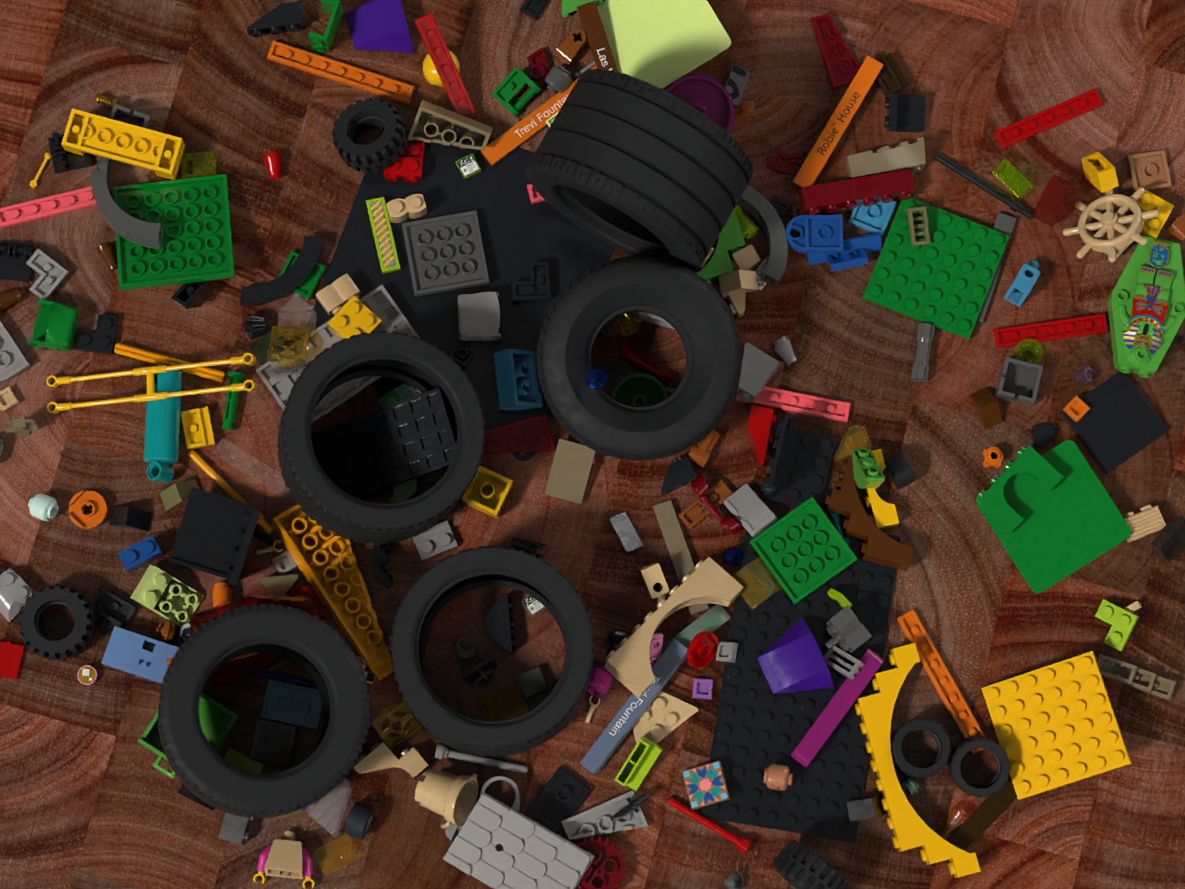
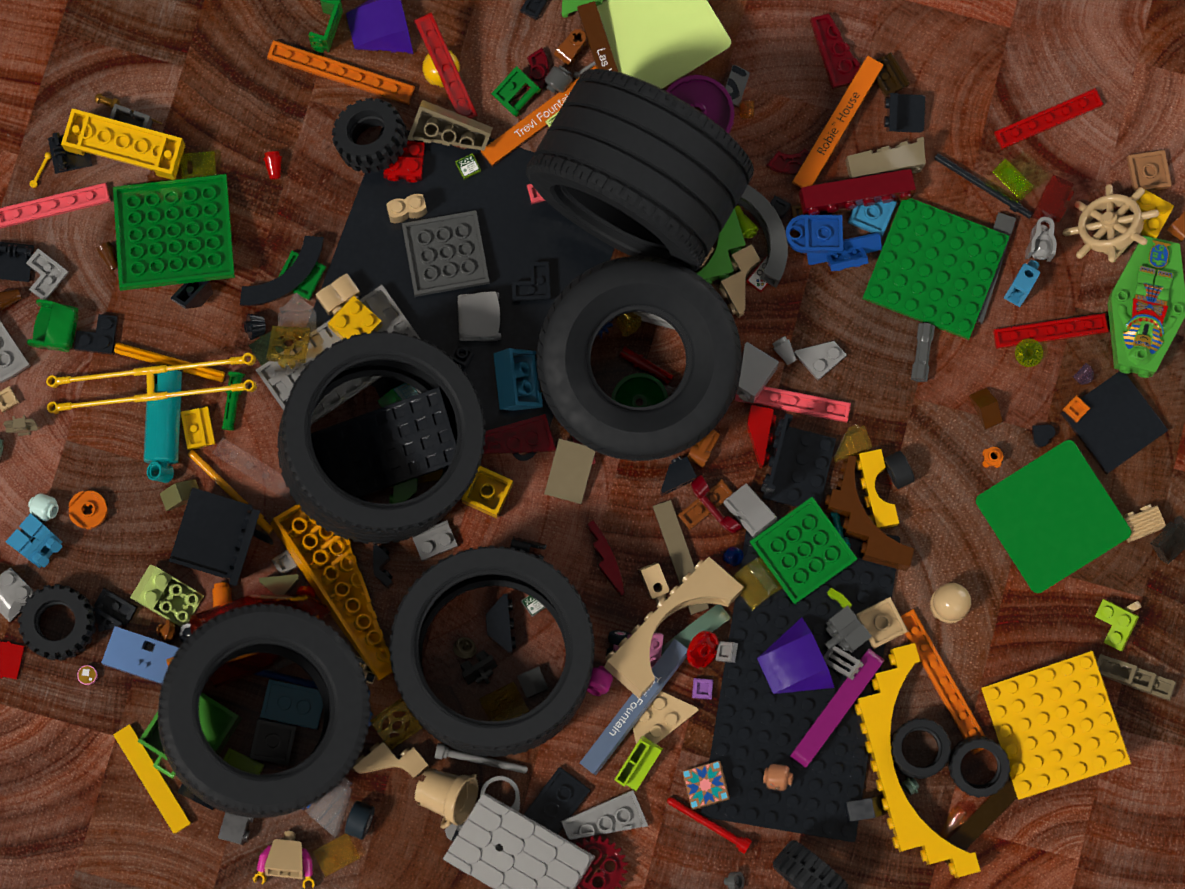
dark grey arch [91,157,163,249] -> none
black slope [109,506,151,532] -> none
blue brick [118,535,164,573] -> none
black slope [247,1,304,38] -> none
tan hand [256,541,283,555] -> none
tile [366,197,401,274] -> none
clear blue tile [585,368,606,389] -> none
tan hand [585,695,601,723] -> none
dark grey slope [608,512,643,554] -> none
black piece [610,792,649,821] -> none
tan slope [718,270,759,296] -> none
bright green slope [852,448,885,489] -> none
olive slope [906,206,931,246] -> none
green arch [977,445,1064,534] -> none
dark grey piece [994,357,1043,407] -> none
yellow brick [1081,152,1119,193] -> none
none -> dark azure hips [6,513,62,568]
none -> yellow tile [113,724,191,834]
none -> dark red slope [587,520,625,597]
none -> light grey wing [794,341,847,381]
none -> tan tile [856,597,908,649]
none -> tan tile [930,583,971,624]
none -> light grey piece [1025,217,1057,262]

